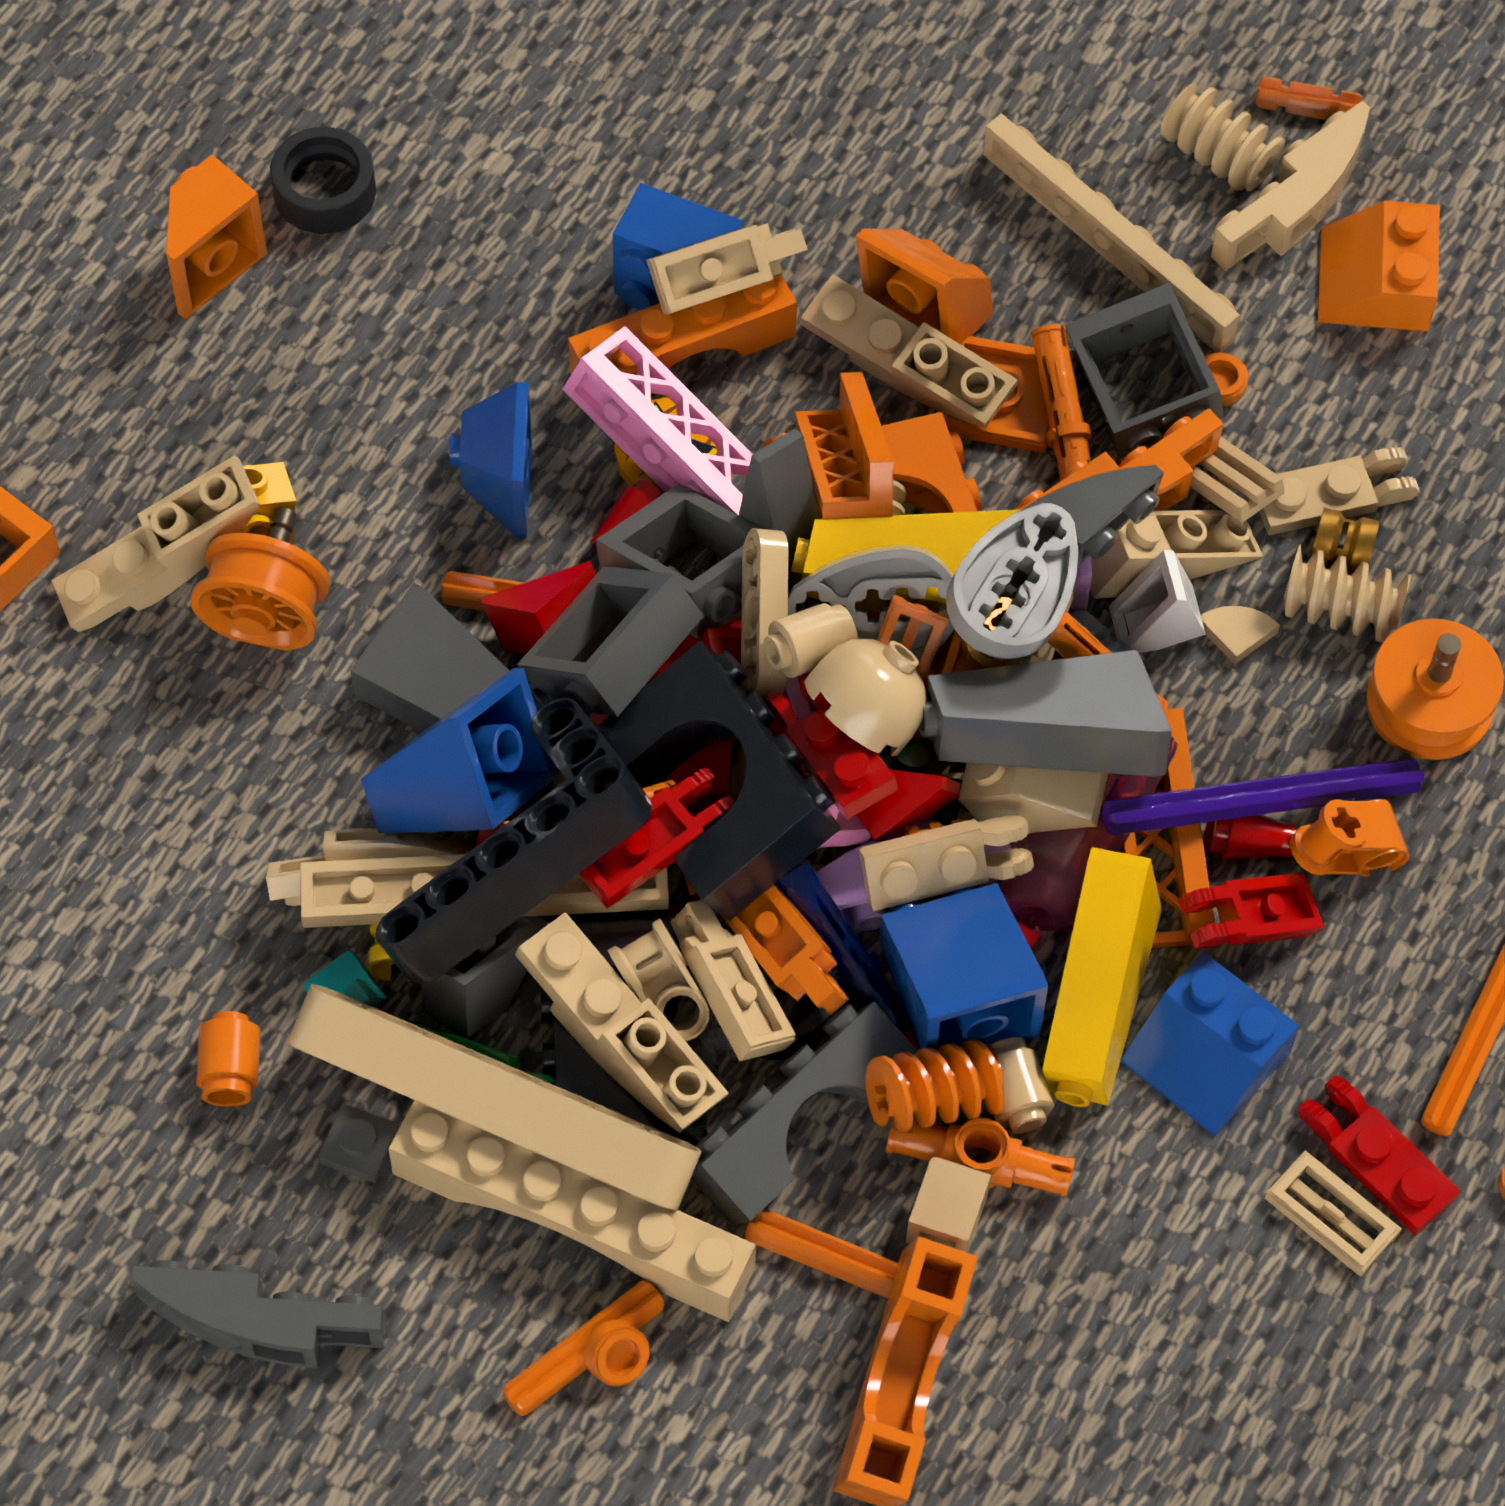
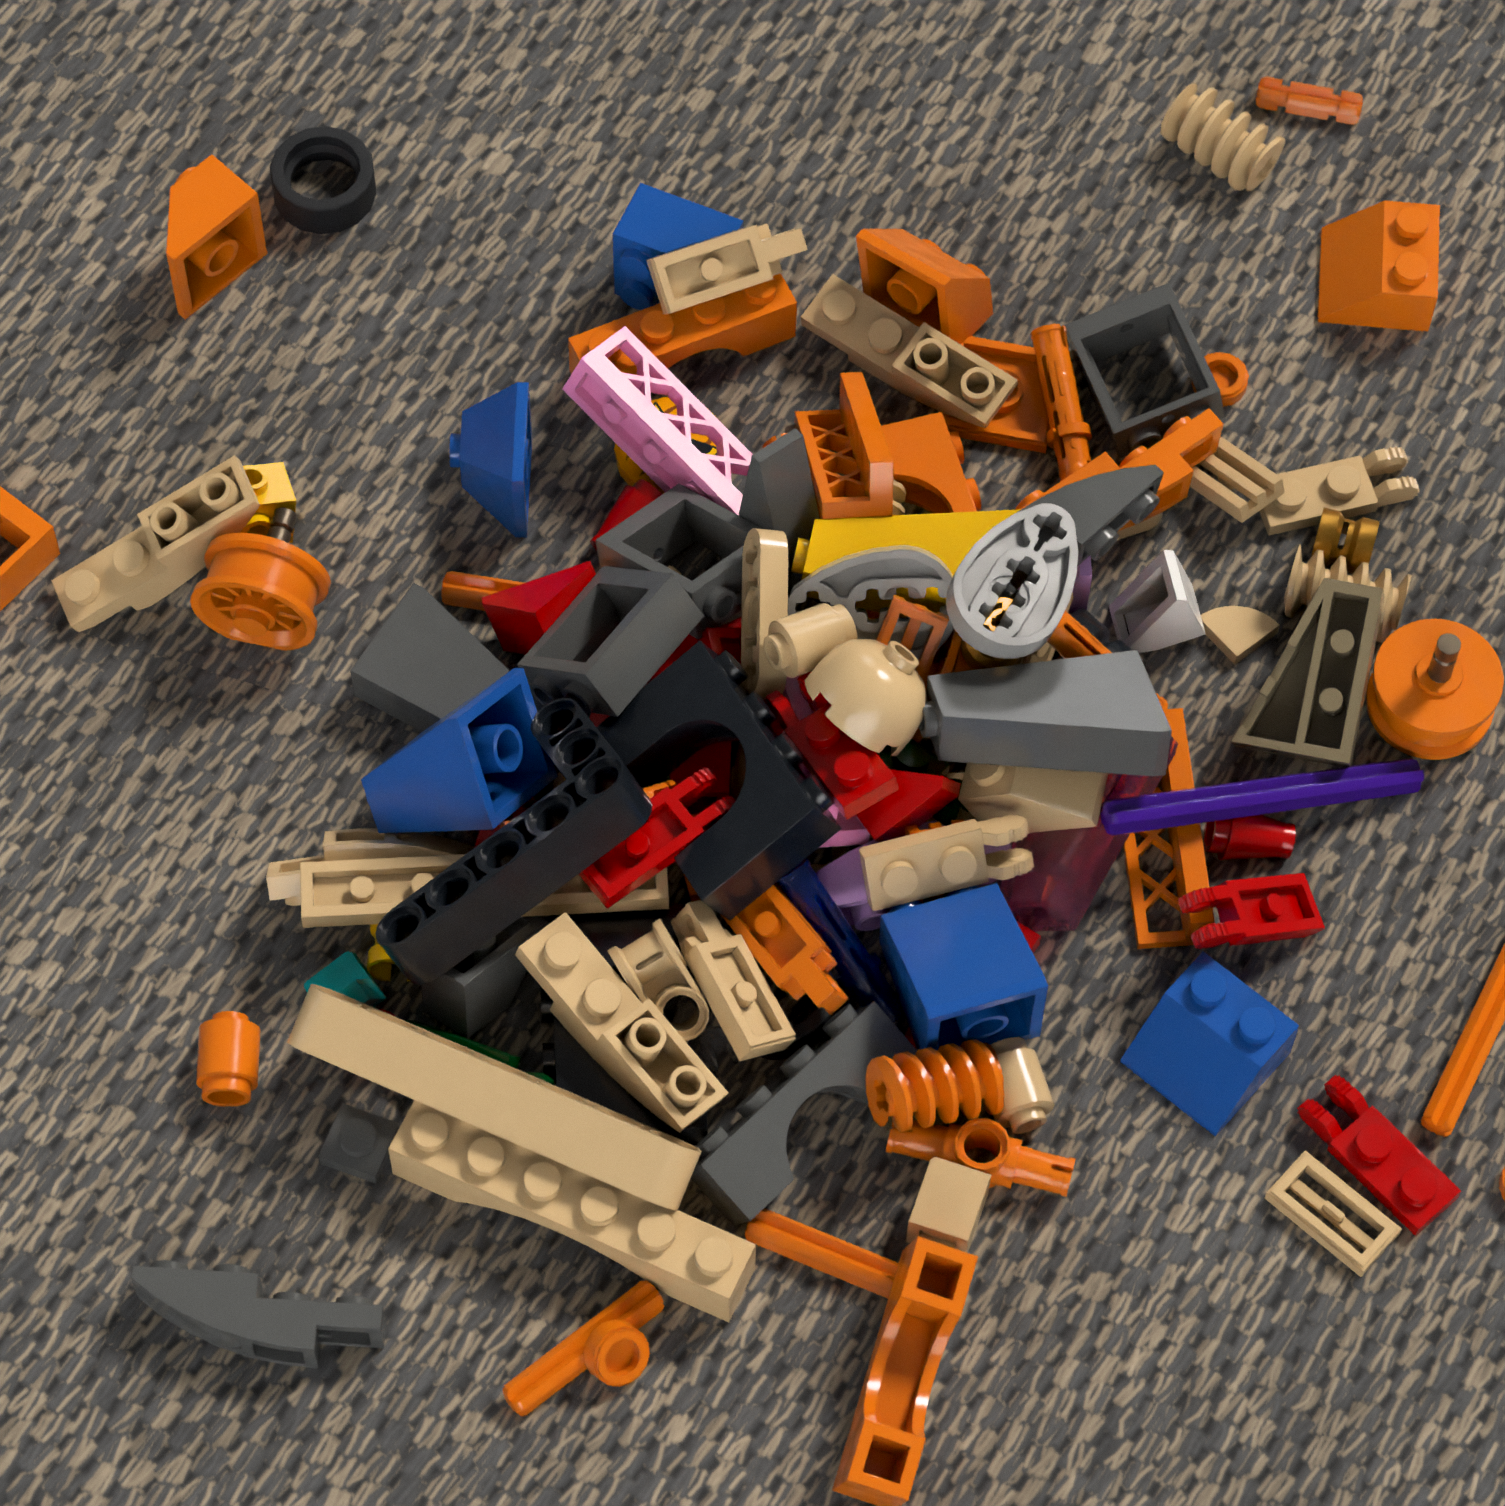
tan plate [983,113,1240,352] -> none
yellow slope [1042,847,1162,1107] -> none
tan slope [1090,510,1263,599] -> none
tan slope [1211,101,1370,271] -> none
orange piece [1290,799,1410,877] -> none
none -> dark tan wedge [1232,578,1385,767]

